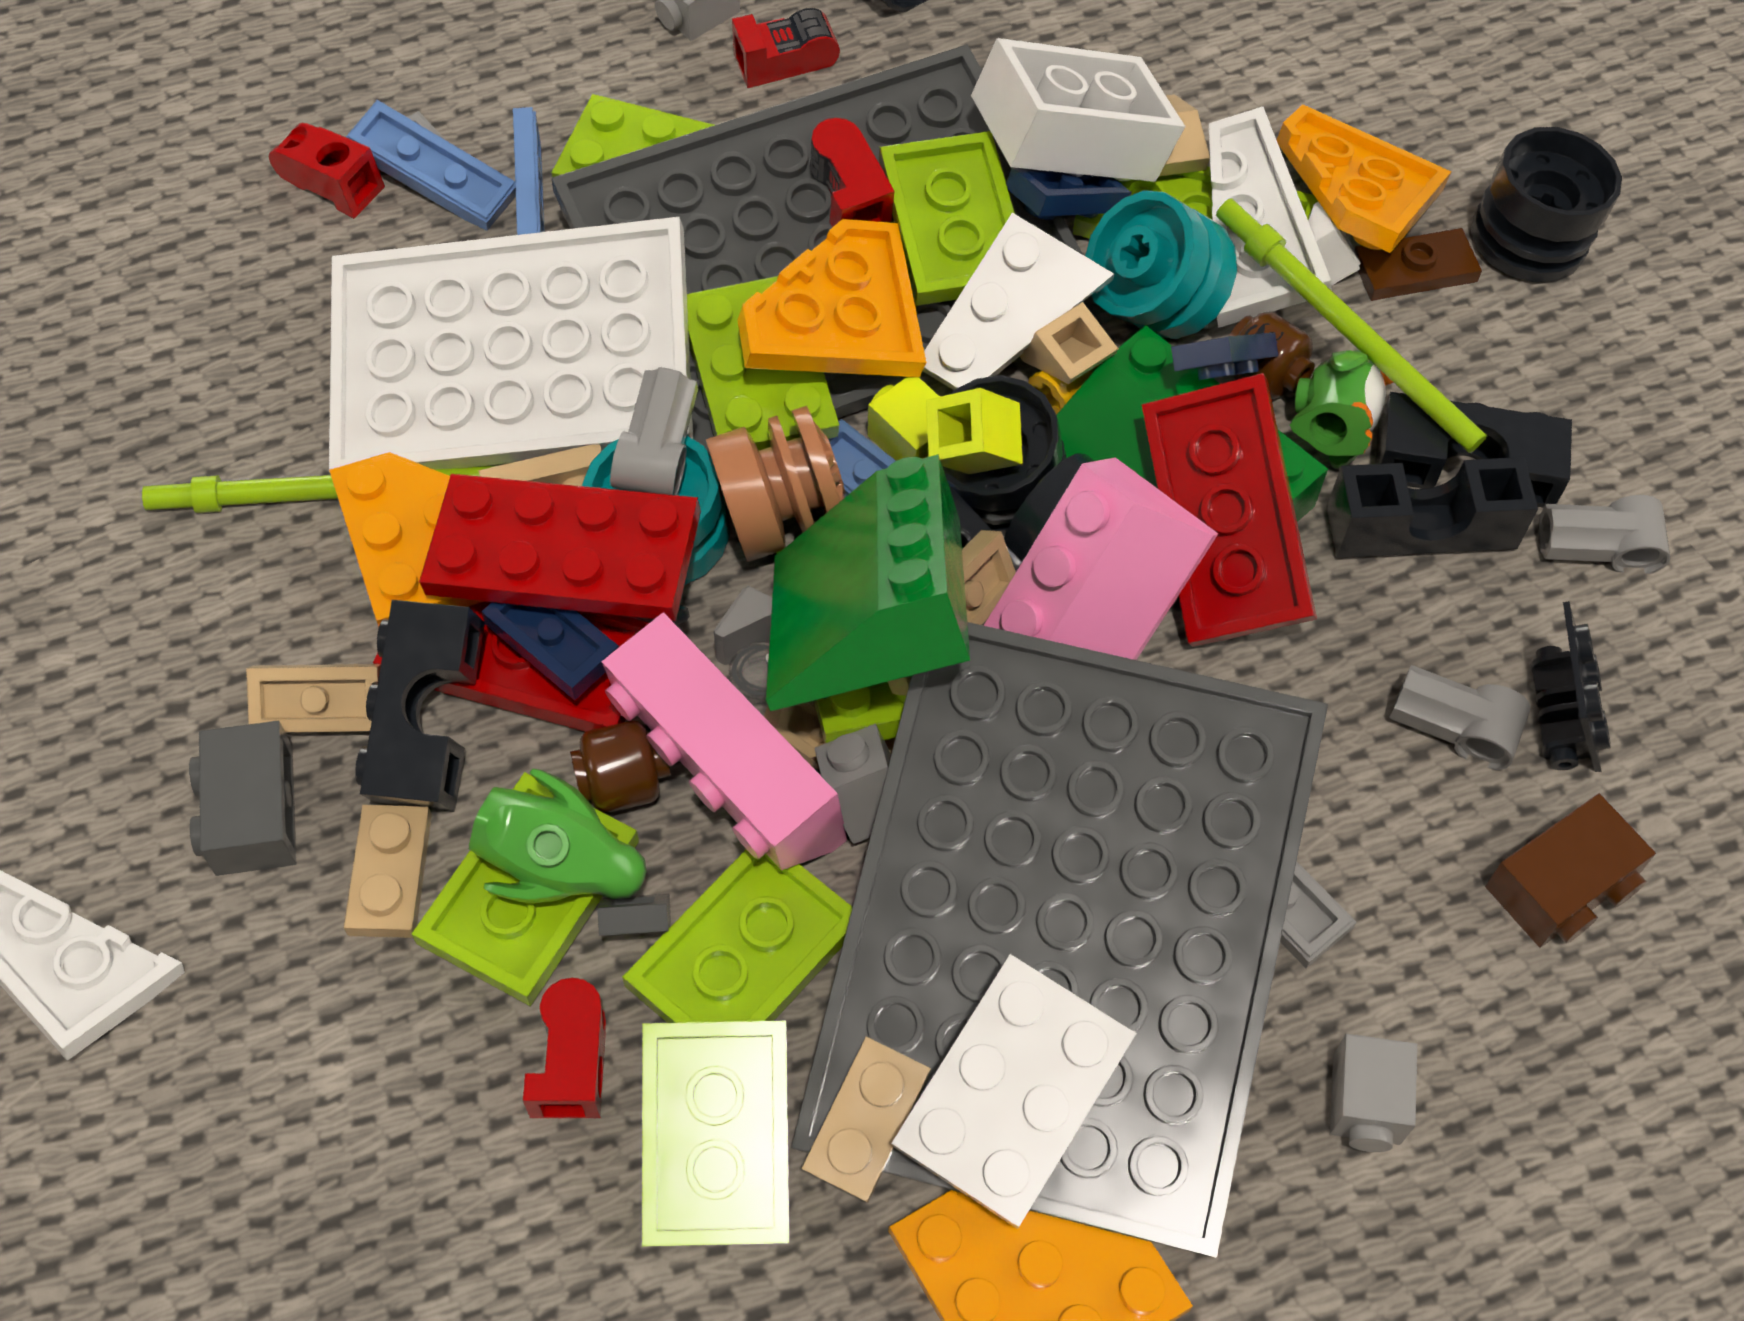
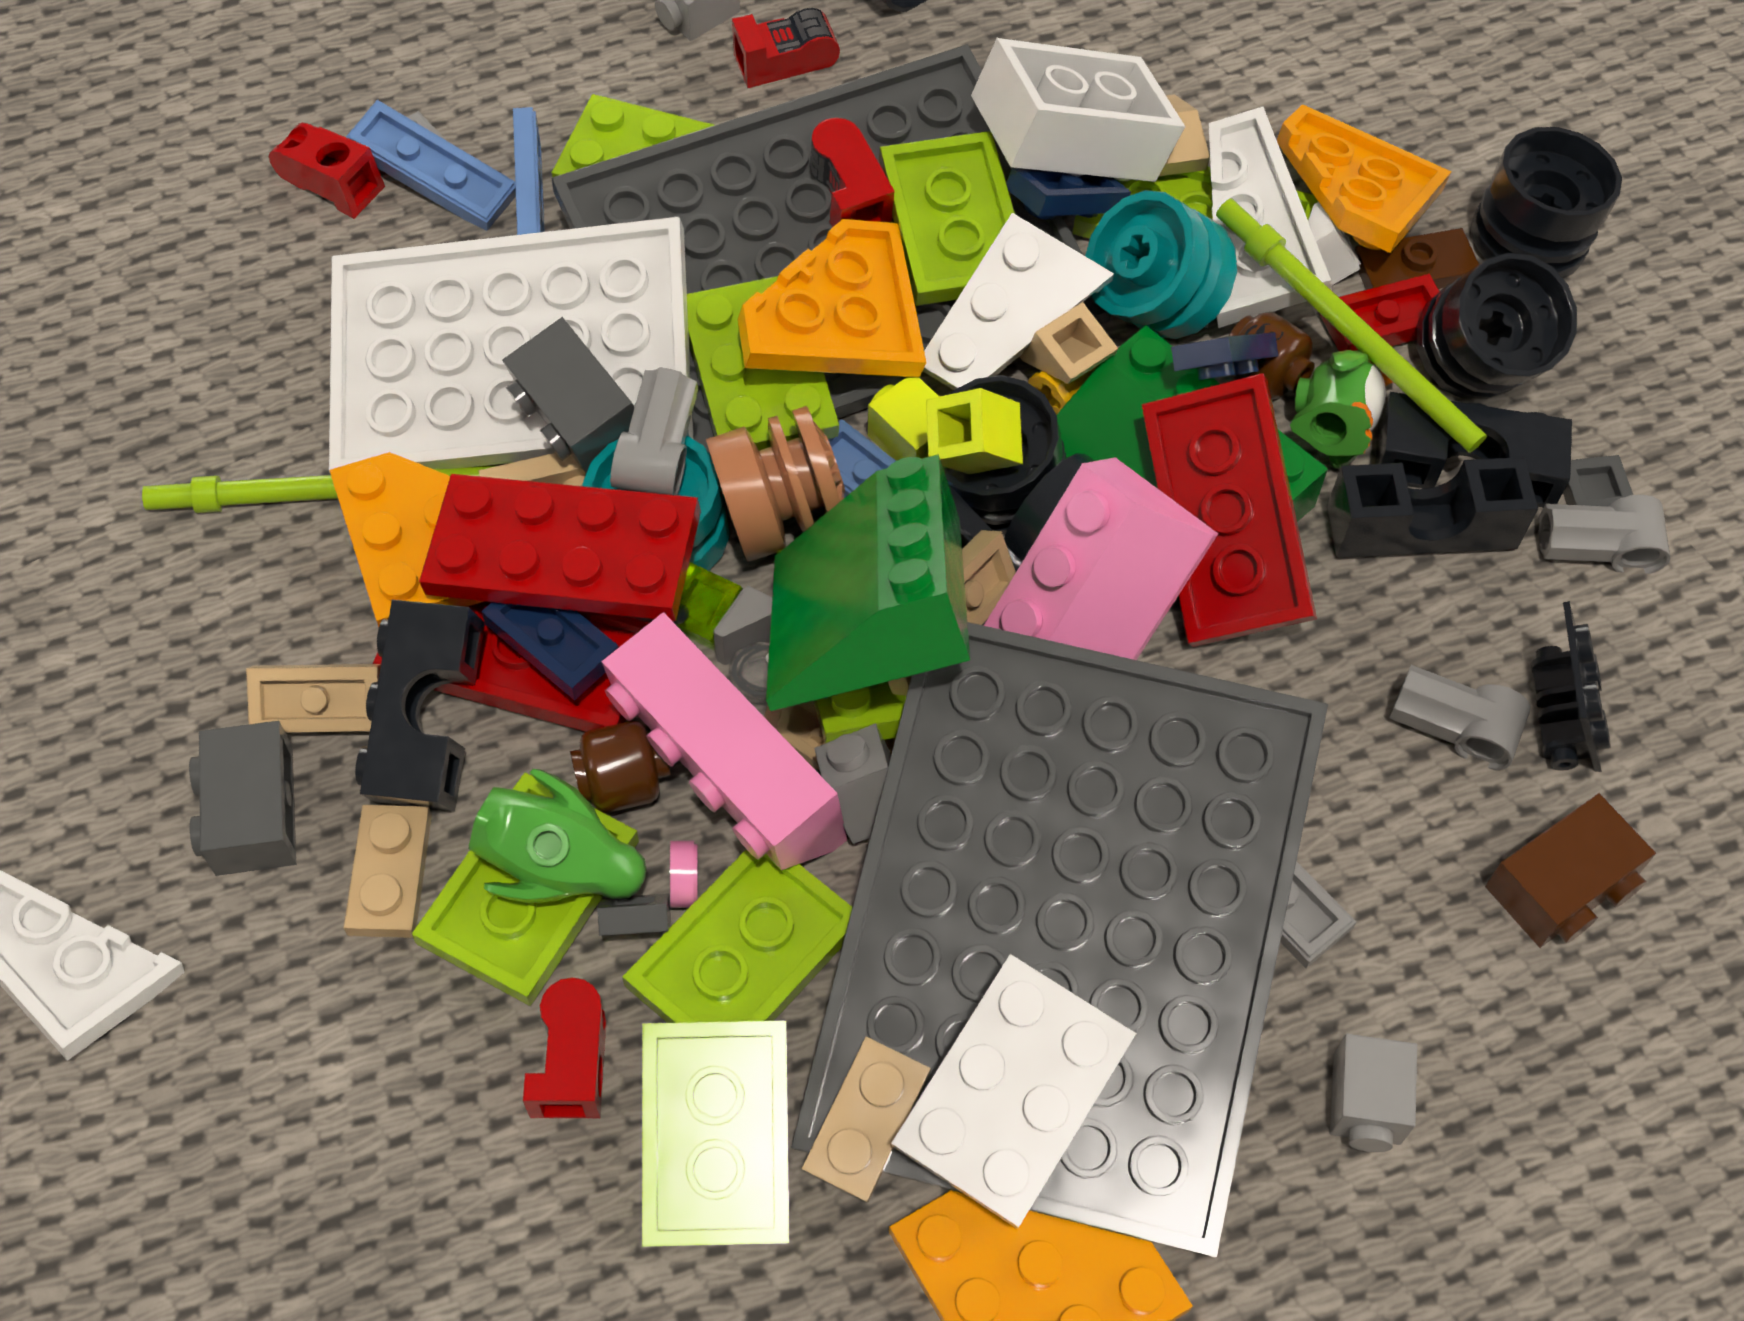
none -> dark grey brick [502,317,634,473]
none -> bright pink tile [670,840,697,908]
none -> clear neon green plate [675,562,743,647]
none -> red plate [1320,274,1439,352]
none -> black wheel [1417,253,1577,399]
none -> dark grey tile [1563,455,1633,507]

